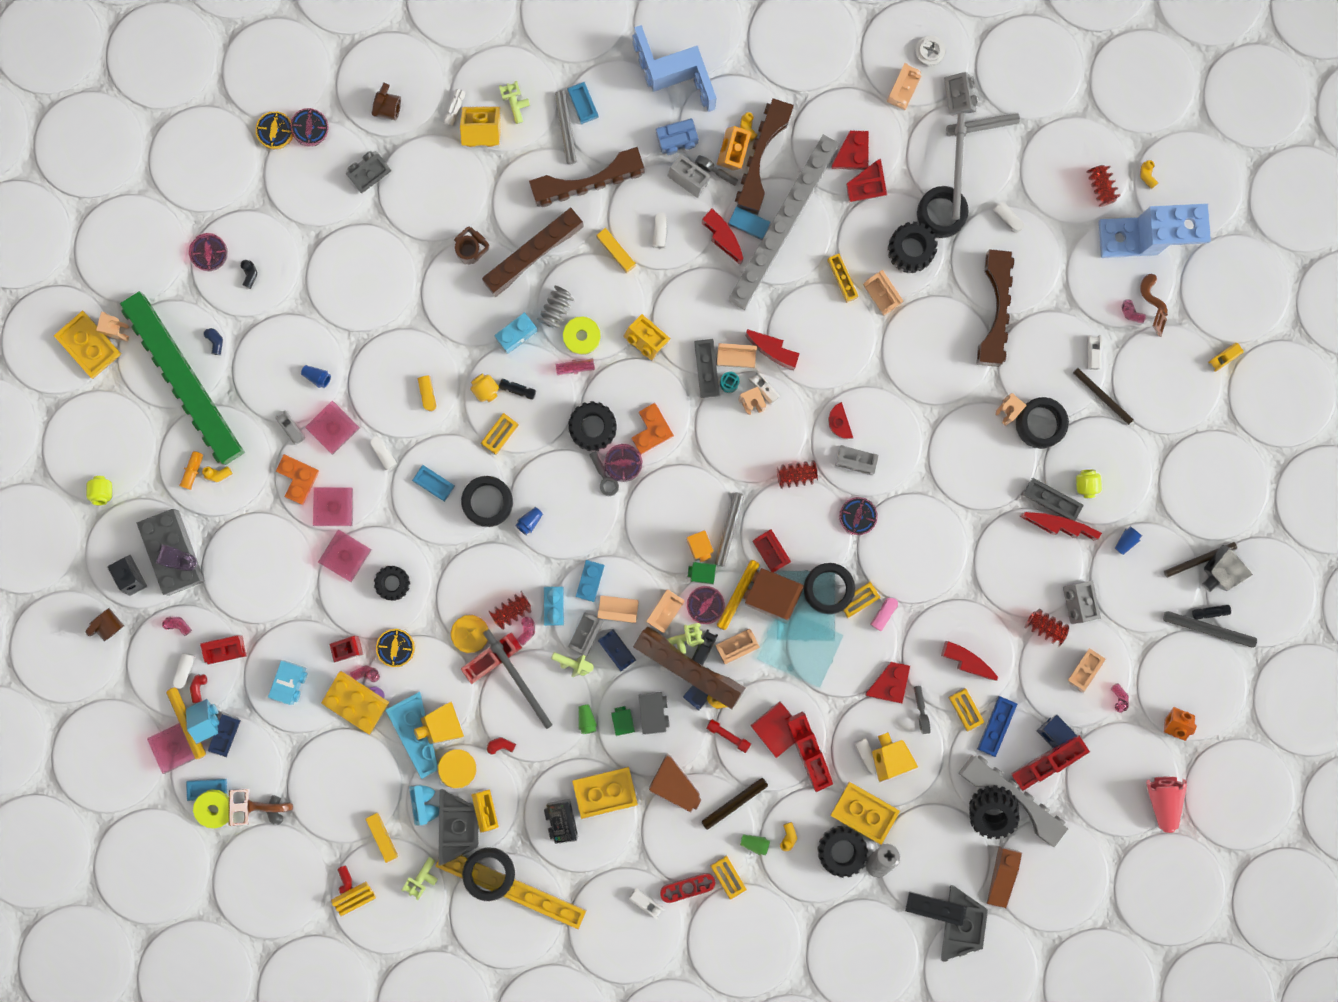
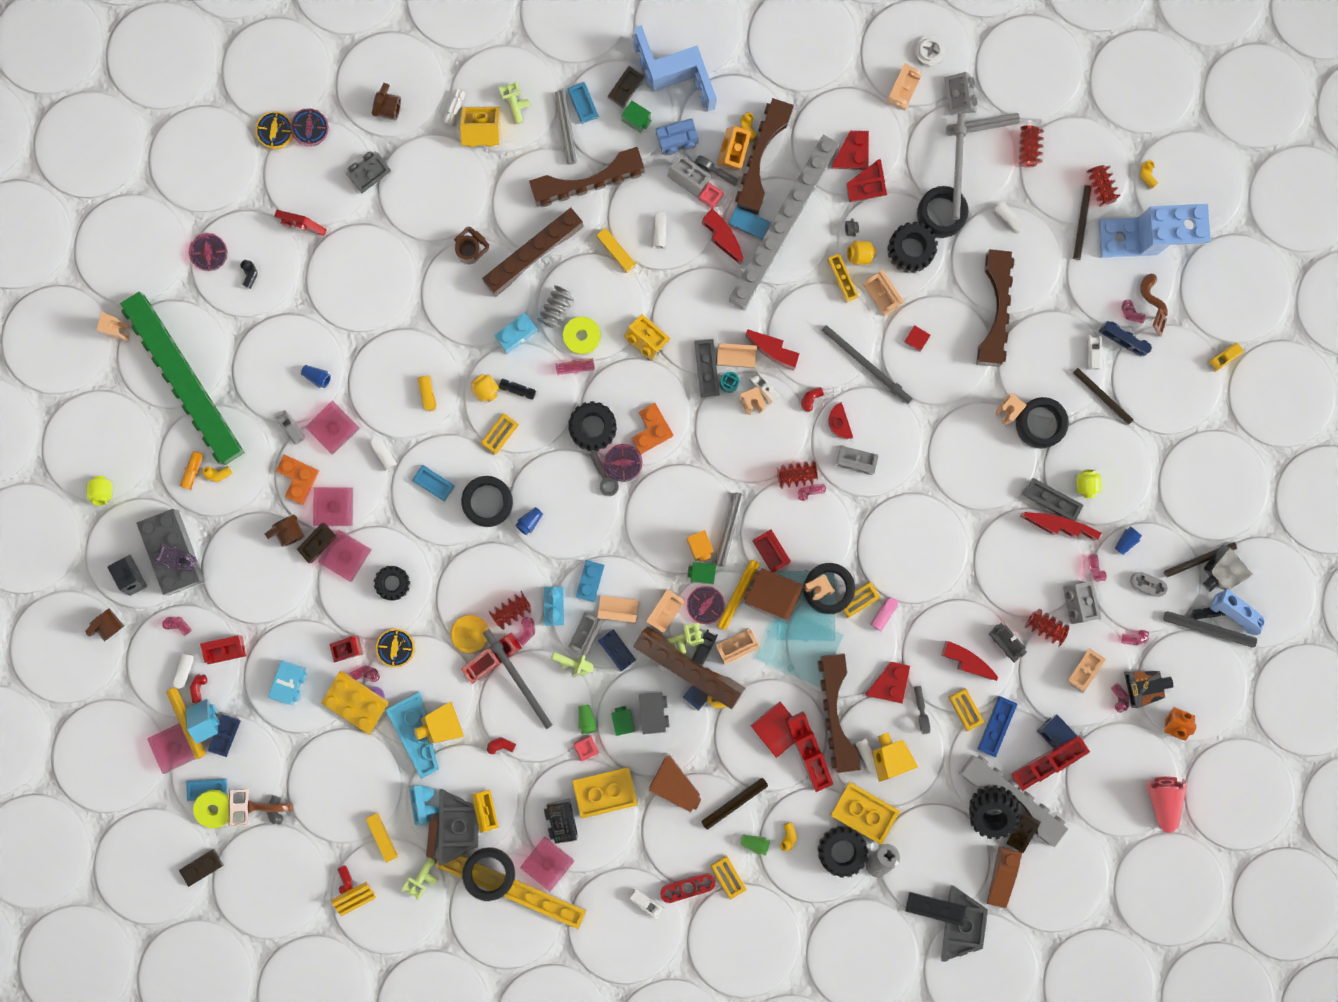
yellow plate [53,310,122,379] -> none
dark blue arm [204,328,223,355] -> none
yellow tile [437,749,476,788] -> none
red bar [706,719,751,753] -> none
tile [839,497,878,535] -> none
none -> dark brown plate [179,849,224,887]
none -> reddish brown piece [264,514,305,547]
none -> red wing [274,210,327,236]
none -> dark brown plate [297,523,337,563]
none -> reddish brown tile [426,814,439,858]
none -> clear pink plate [520,836,575,892]
none -> coral tile [573,735,599,762]
none -> dark brown plate [608,66,644,108]
none -> green brick [621,101,652,133]
none -> coral tile [698,182,724,209]
none -> clear pink arm [797,484,826,501]
none -> red arm [801,387,824,412]
none -> light nougat hinge [804,574,834,600]
none -> reddish brown arch [817,653,861,773]
none -> dark grey bar [821,325,913,404]
none -> dark grey plate [845,218,859,237]
none -> yellow head [847,241,876,265]
none -> red tile [904,325,931,352]
none -> dark grey hinge [989,623,1027,663]
none -> dark brown plate [1006,812,1041,853]
none -> clear red piece [1019,125,1044,168]
none -> dark brown bar [1073,185,1092,260]
none -> clear pink arm [1088,554,1107,582]
none -> dark blue hinge [1099,321,1152,356]
none -> clear pink arm [1121,630,1149,645]
none -> torso [1124,671,1174,708]
none -> light grey beam [1130,572,1168,597]
none -> light blue leg [1210,589,1265,635]

